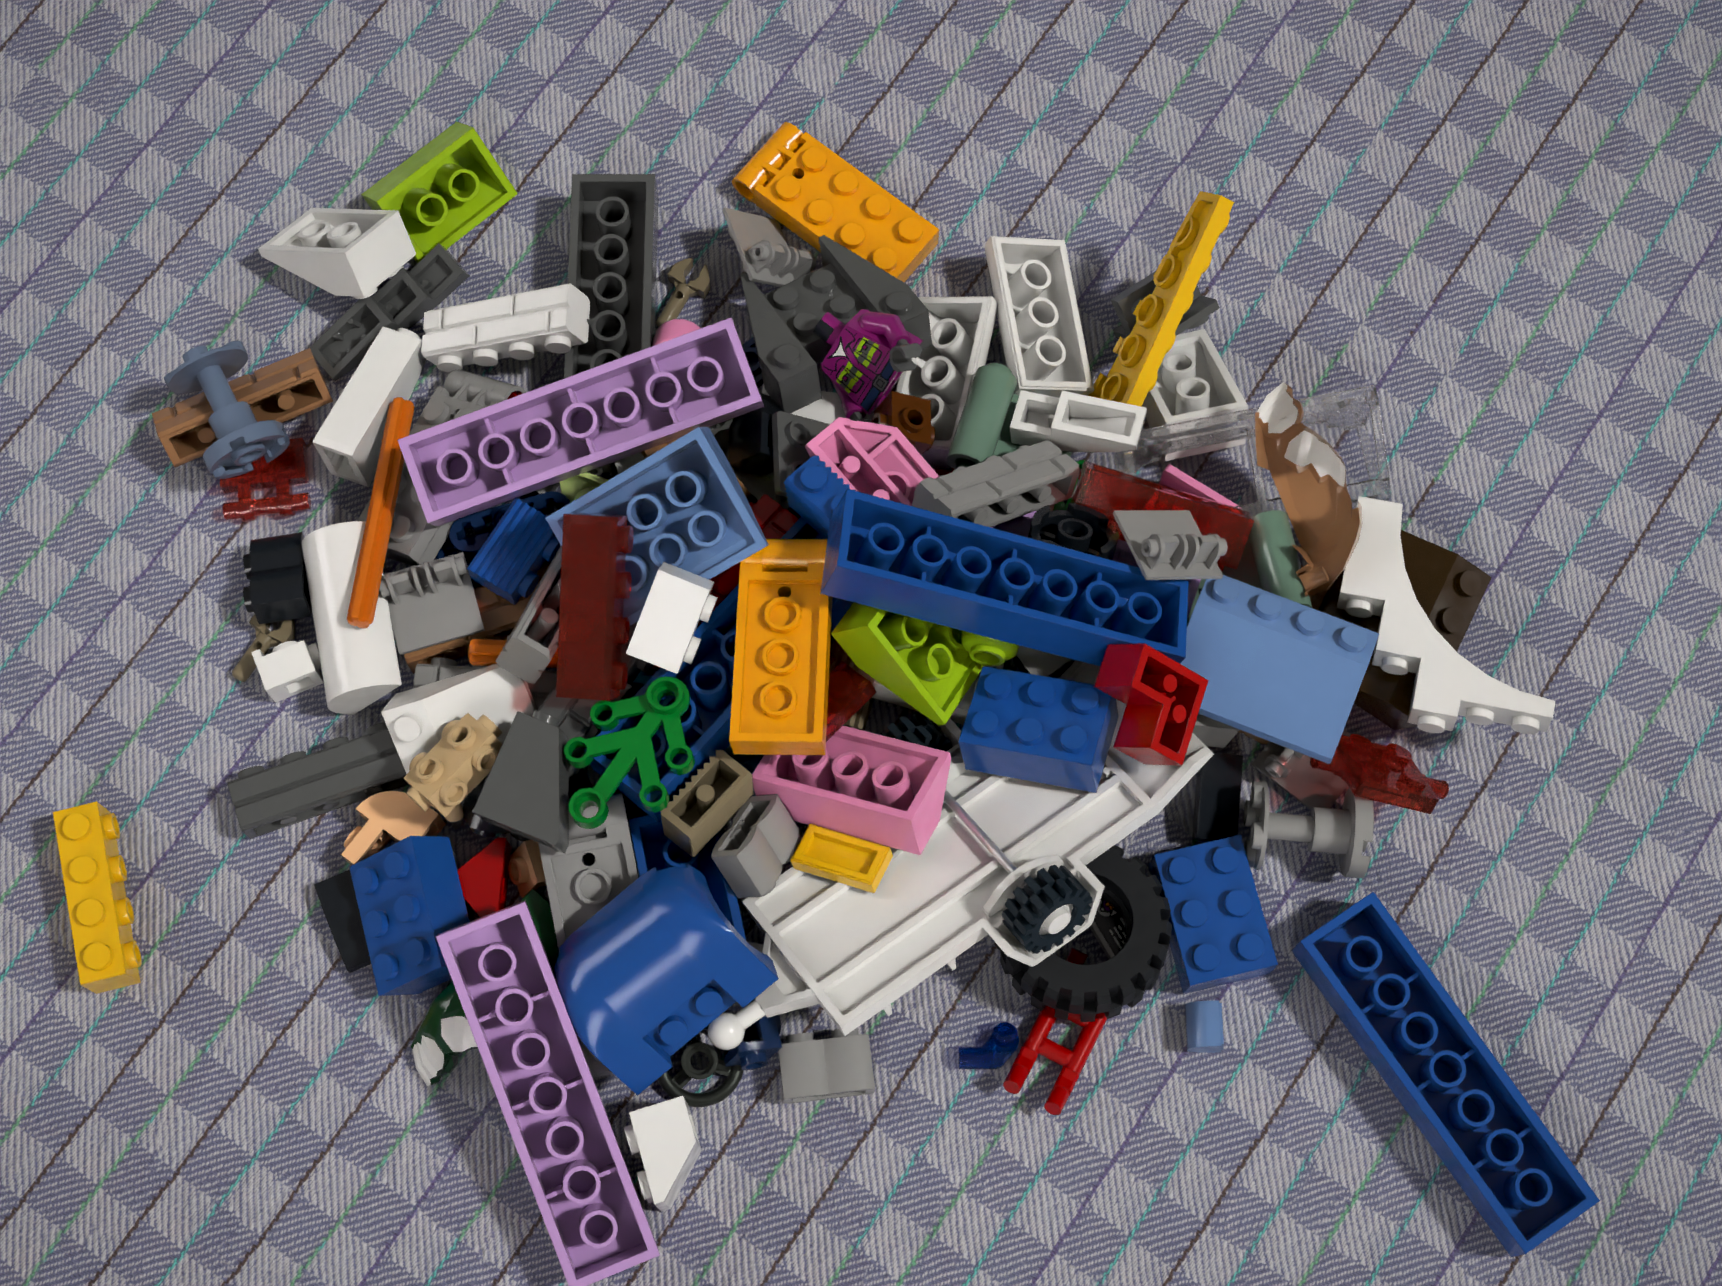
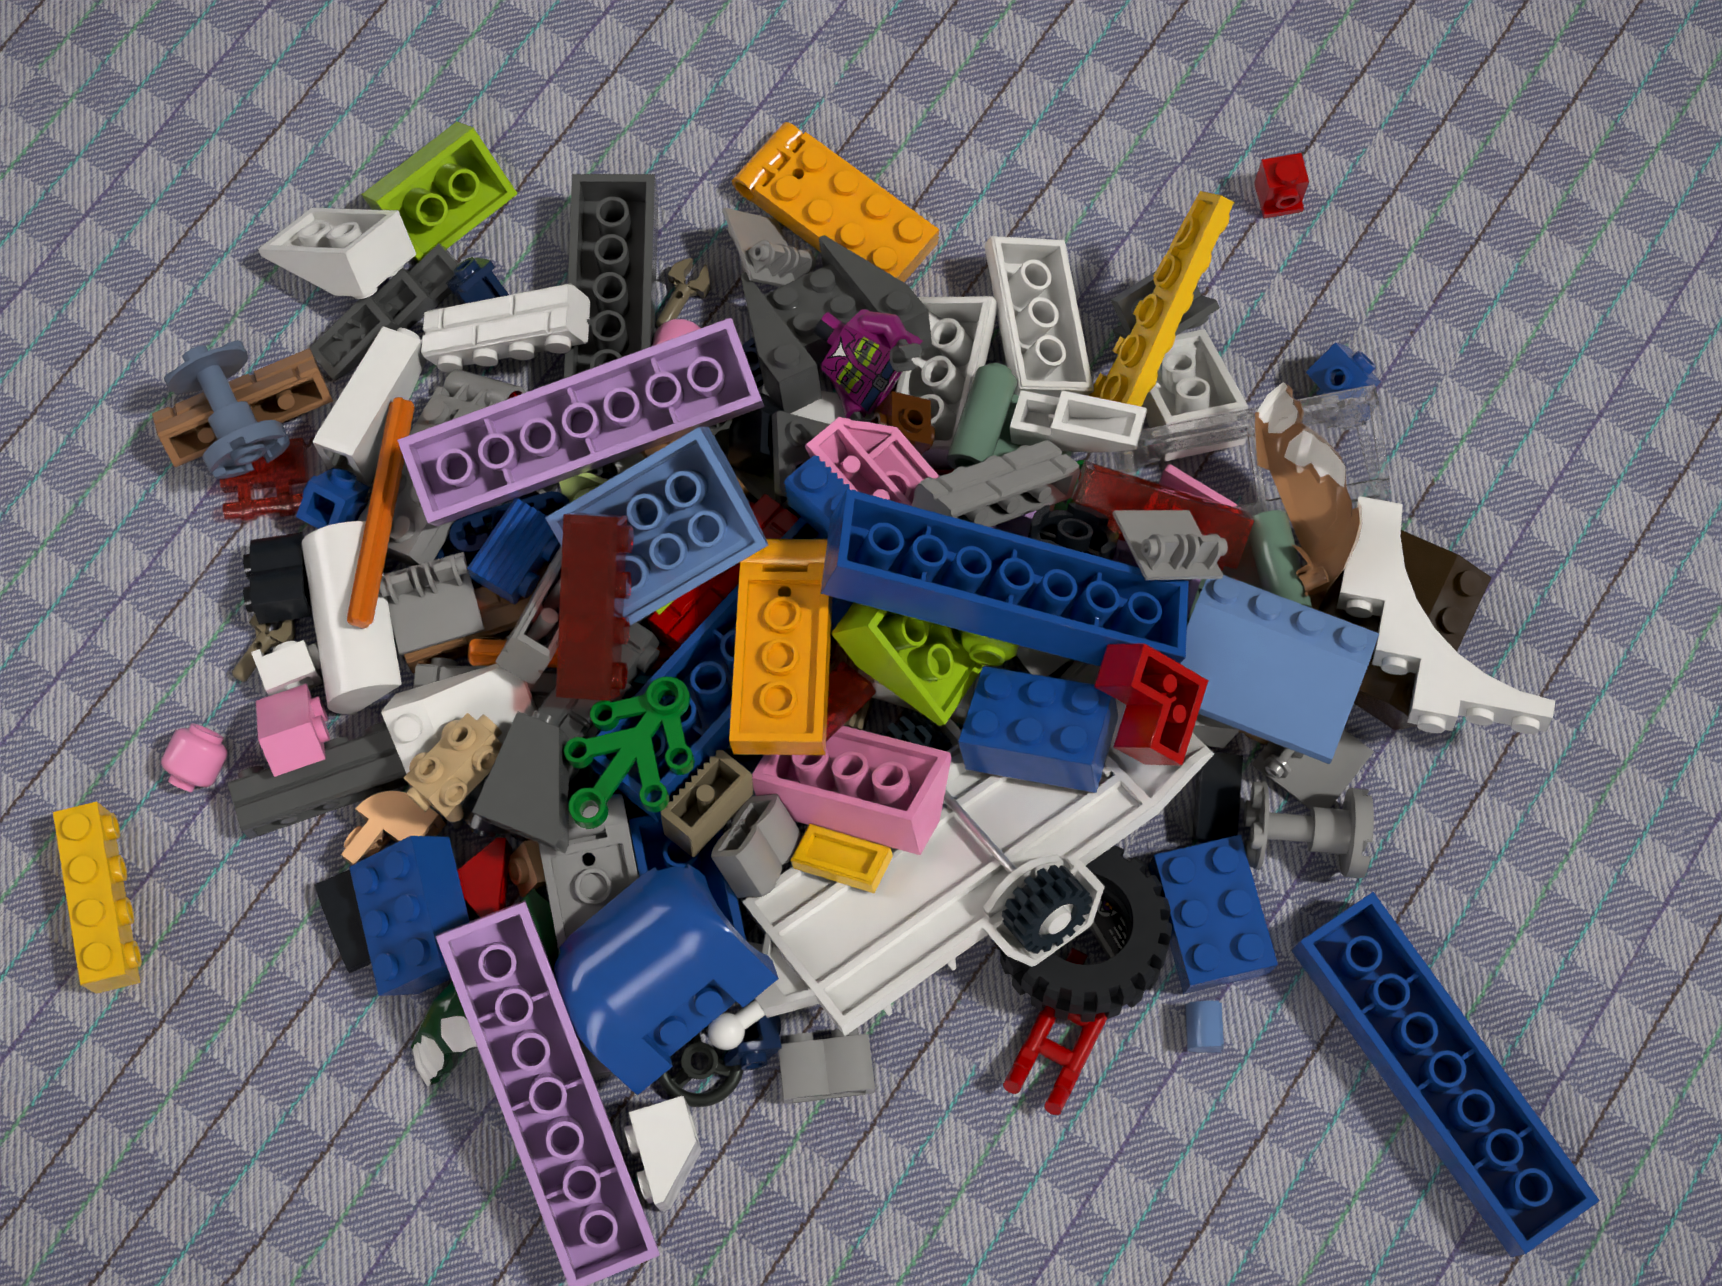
white brick [626,562,718,674] -> none
clear blue arm [958,1022,1020,1069] -> none
clear red plate [1310,734,1449,814] -> none
none -> bright pink head [161,723,228,792]
none -> bright pink brick [256,684,330,777]
none -> blue brick [296,467,370,529]
none -> dark blue bracket [446,257,509,304]
none -> red brick [1254,153,1309,219]
none -> blue brick [1306,342,1381,411]

